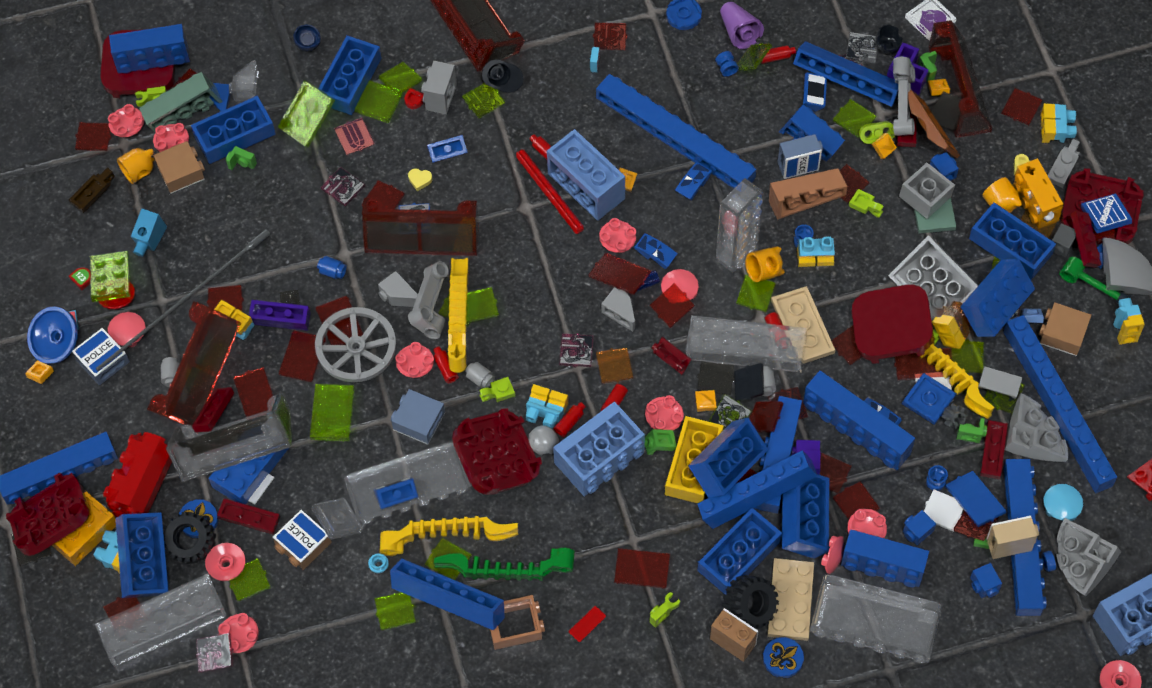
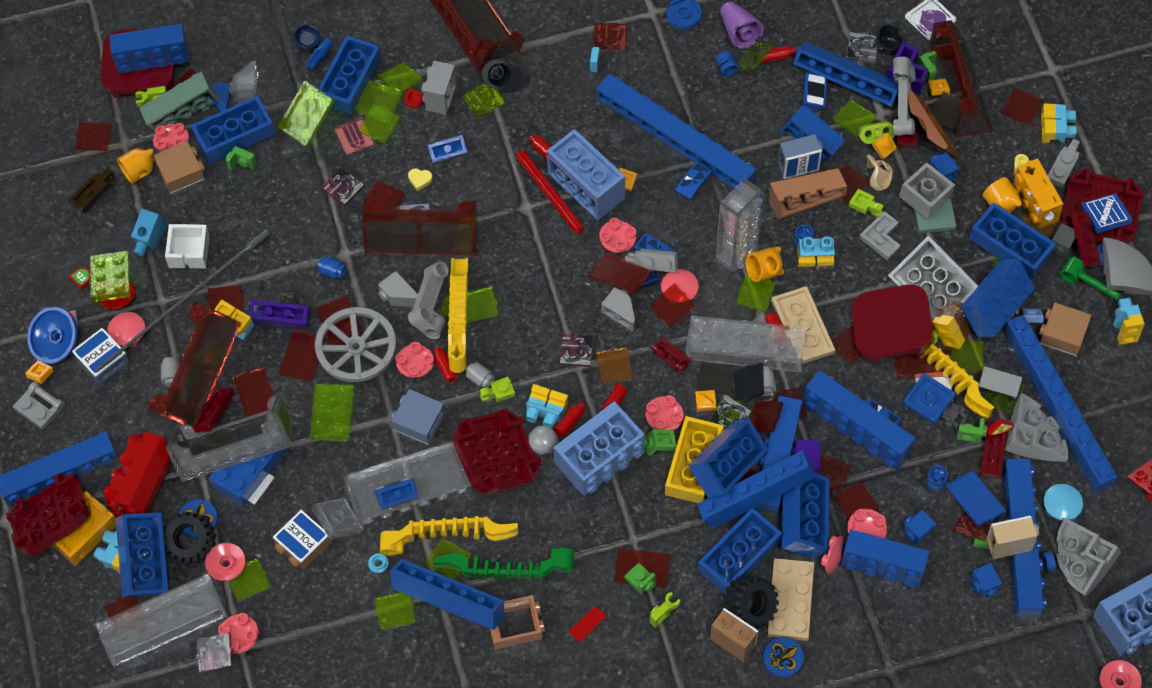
coral dish [108,104,144,137] -> none
dark red plate [217,498,280,535] -> none
clear windscreen [810,575,943,663] -> none
white piece [924,489,963,532] -> none
none -> light grey plate [12,381,65,430]
none -> white piece [165,224,210,269]
none -> blue axle [306,38,334,70]
none -> clear neon green piece [358,104,400,144]
none -> bright green bracket [624,563,656,595]
none -> light grey hinge [625,249,678,273]
none -> light grey plate [859,211,901,261]
none -> tan piece [866,155,893,191]
none -> red tile [986,418,1014,436]

